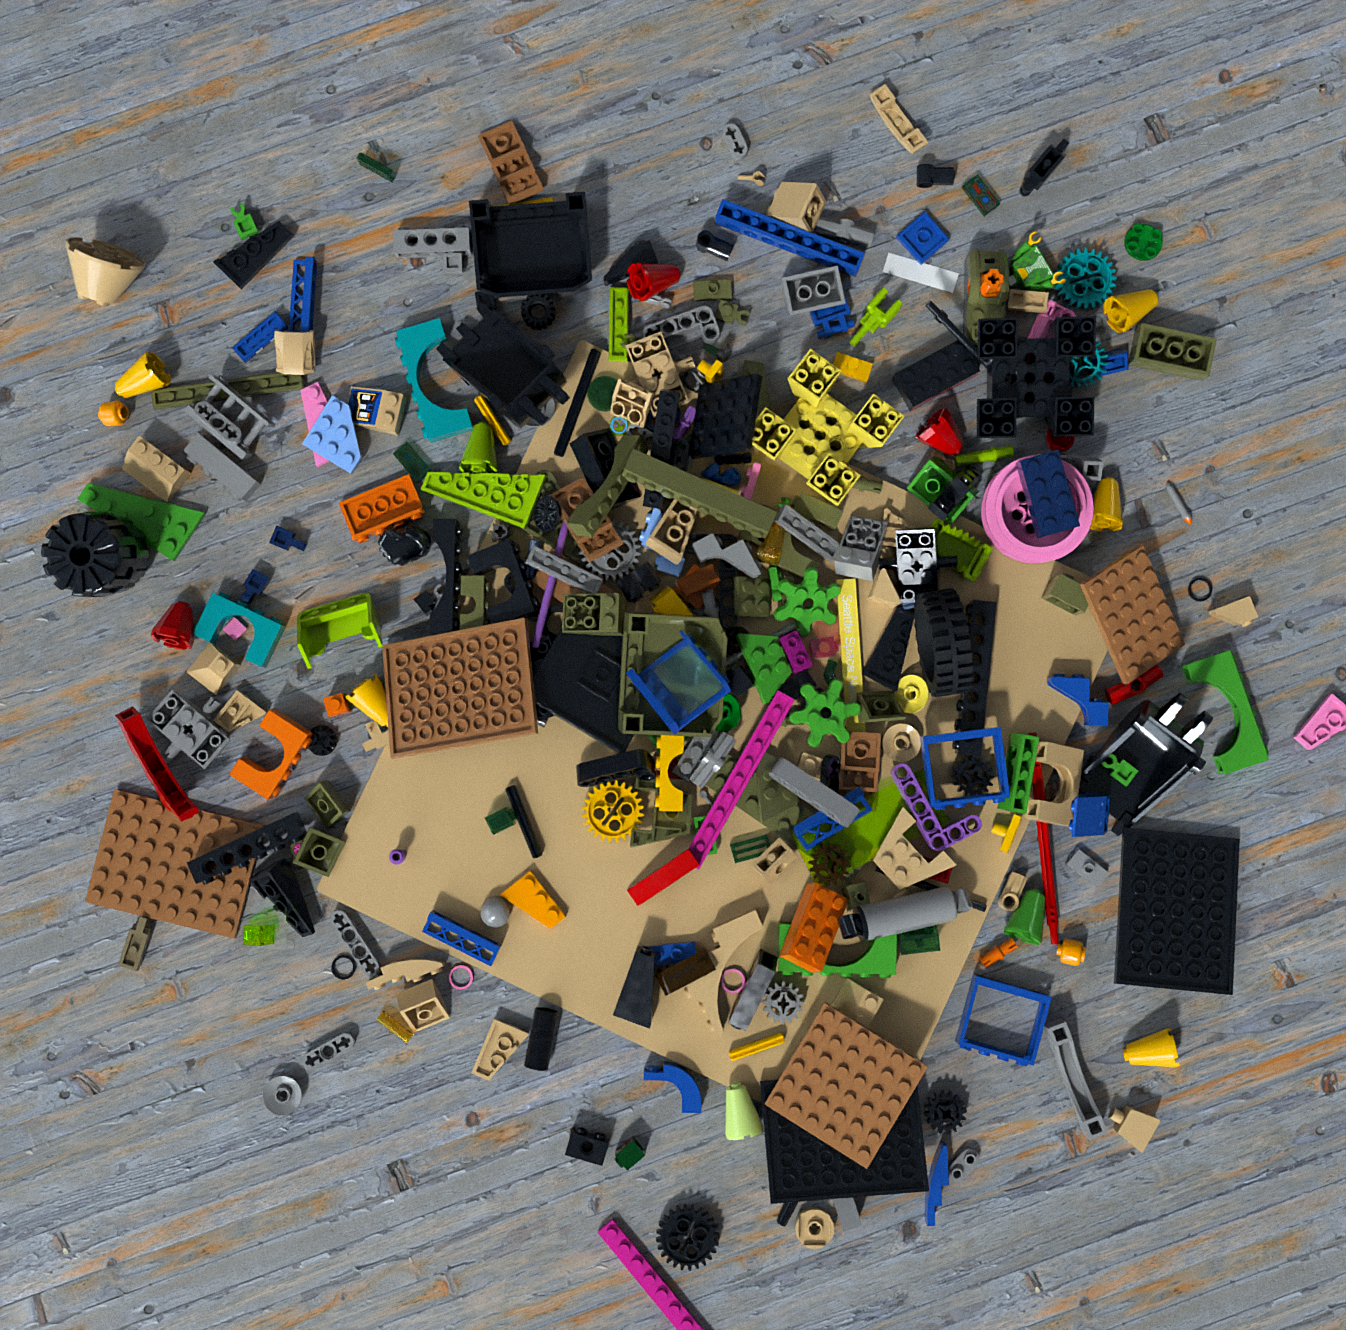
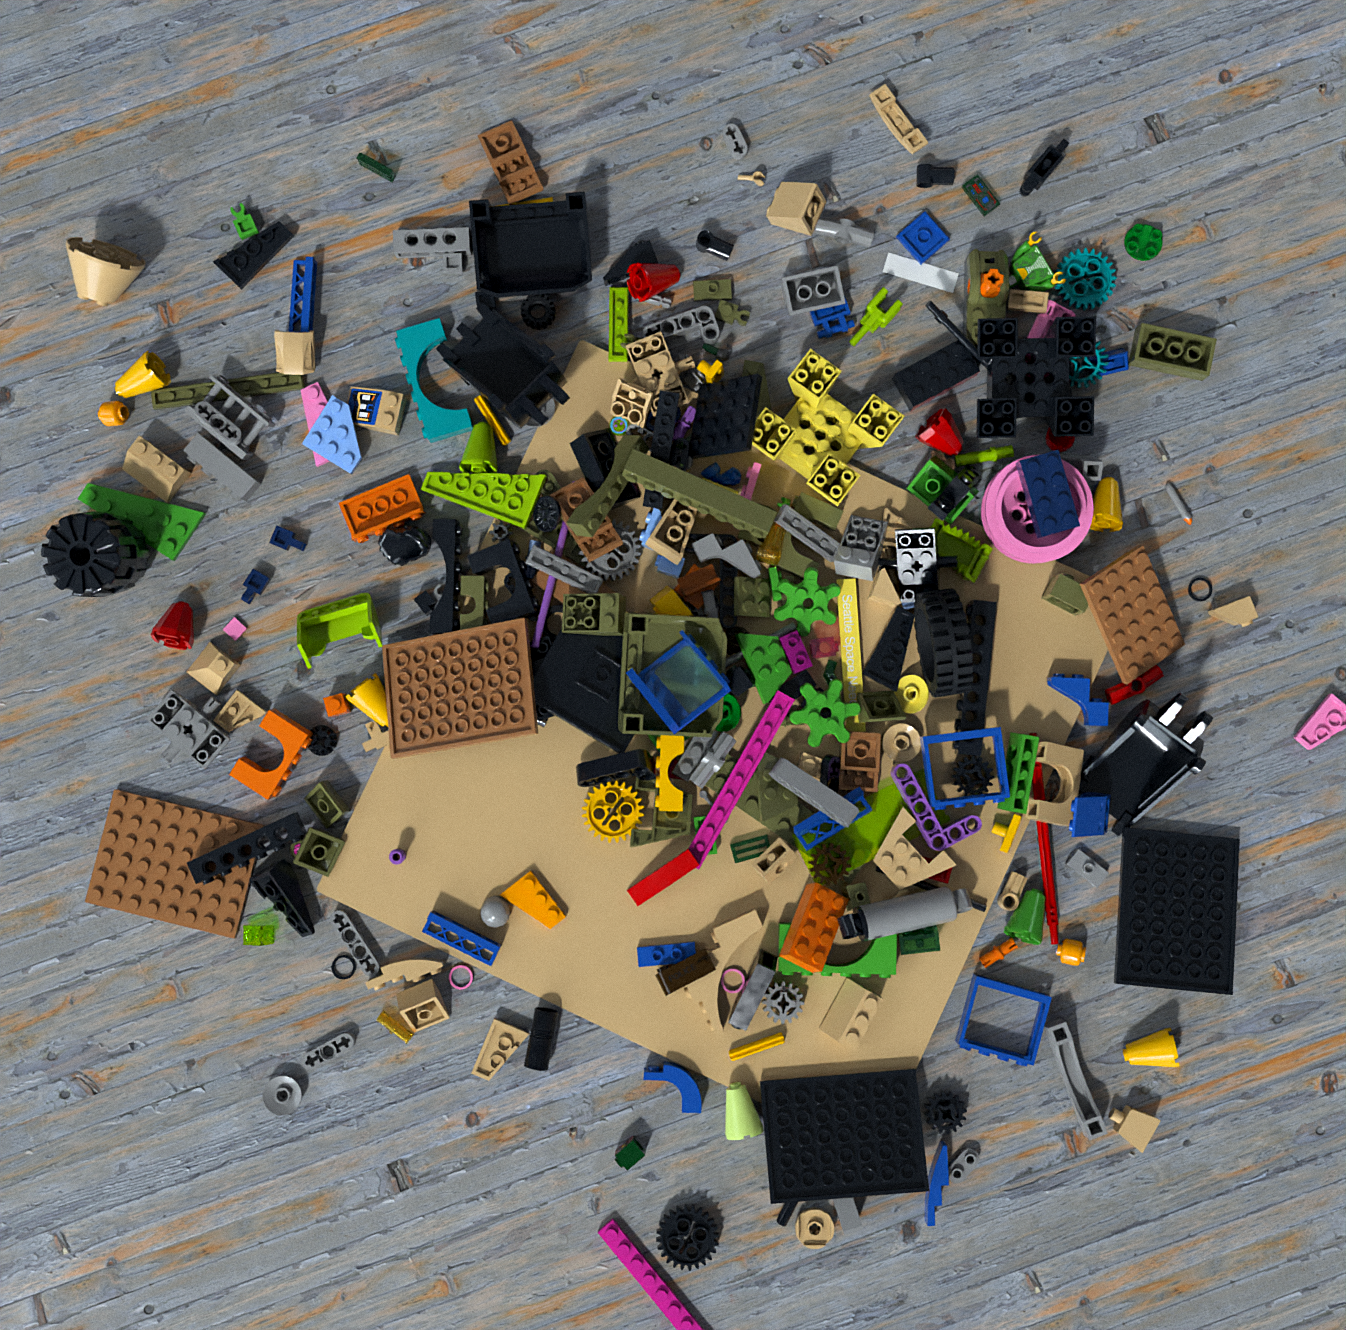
red arch [115,706,199,822] -> none
dark tan hinge [118,916,151,971] -> none
teal arch [192,592,286,668] -> none
blue plate [232,311,289,363] -> none
clear green tile [393,442,432,483] -> none
clear green brick [485,807,517,835] -> none
black axle [505,785,542,859] -> none
black axle [554,349,601,457] -> none
black brick [565,1127,609,1166] -> none
clear green wheel [587,376,617,412] -> none
black slope [613,945,656,1029] -> none
black brick [616,562,661,603] -> none
black axle [714,452,752,465] -> none
blue brick [715,199,865,277] -> none
medium nougat plate [765,1002,928,1169] -> none
yellow tile [833,352,873,383] -> none
olive pin [852,476,883,494] -> none
bright green plate [1101,754,1138,786] -> none
yellow cone [1103,289,1159,333] -> none
bright green arch [1181,650,1269,775] -> none

